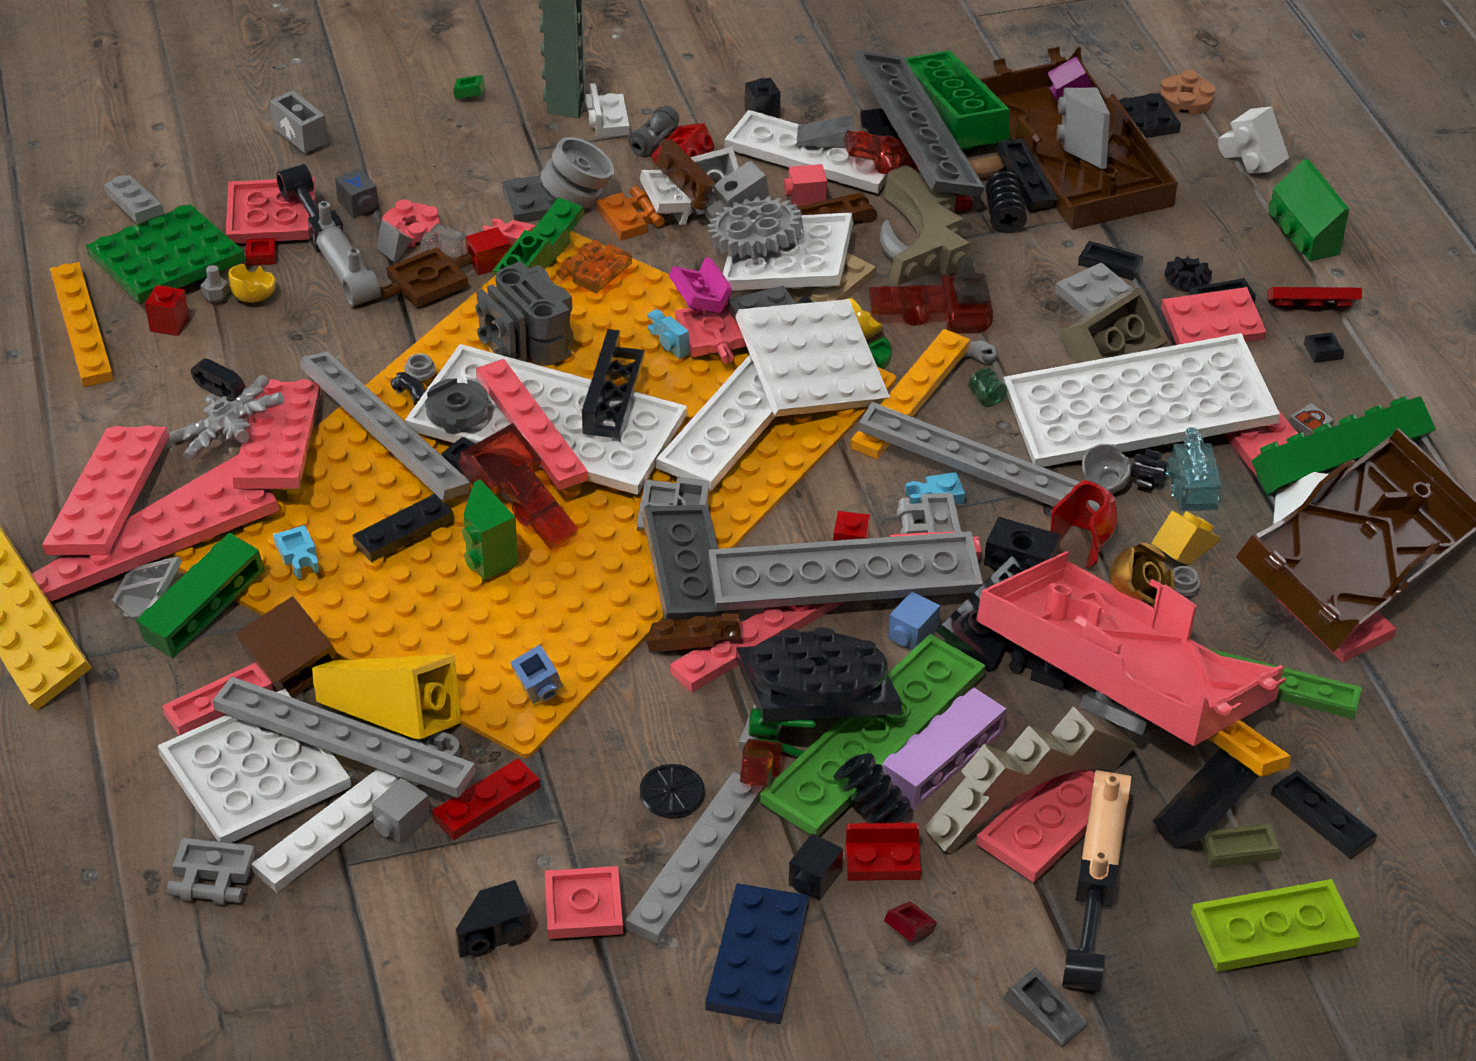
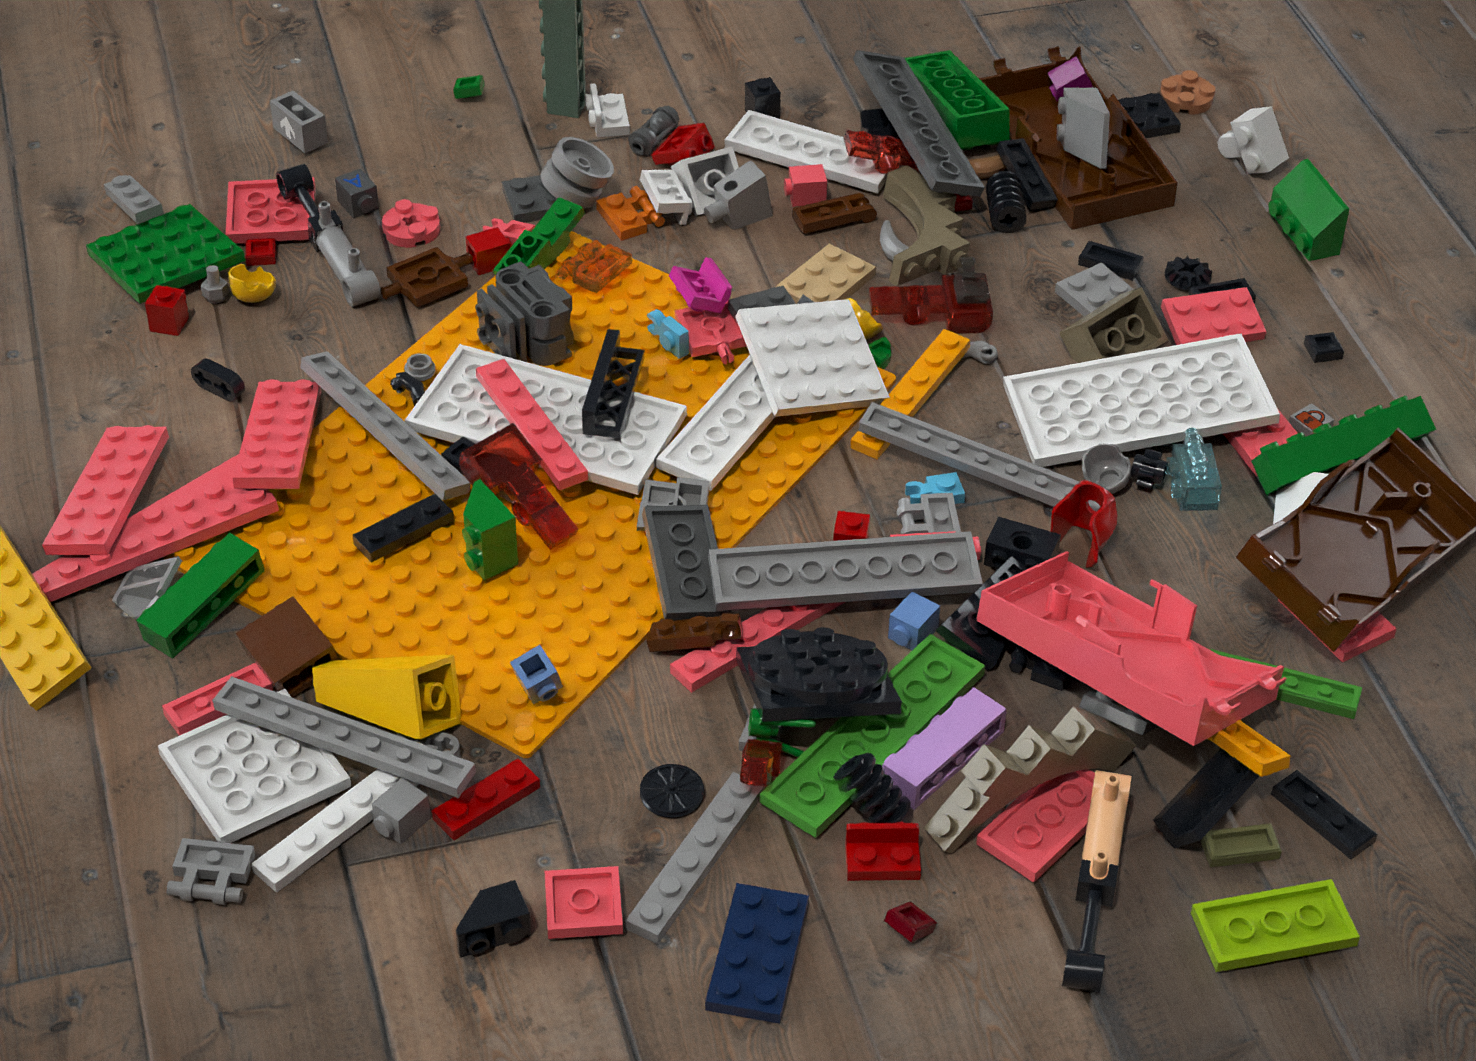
light orange plate [50,262,113,387] -> none
light grey piece [169,375,284,460] -> none
medium azure plate [273,525,319,578] -> none
light grey slope [376,220,412,263] -> none
clear bracket [420,224,467,258] -> none
dark grey plate [425,378,489,434] -> none
reddish brown plate [656,140,715,210] -> none
light grey gear [708,196,803,258] -> none
white plate [723,213,853,292] -> none
black brick [788,833,844,901] -> none
flat silver slope [797,115,854,148] -> none
clear green wheel [968,368,1007,407] -> none
flat silver slope [1003,967,1088,1047] -> none
pearl gold cylinder [1109,543,1175,608] -> none
yellow slope [1151,510,1221,565] -> none
light grey plate [1172,566,1200,596] -> none
red plate [1267,287,1362,307] -> none

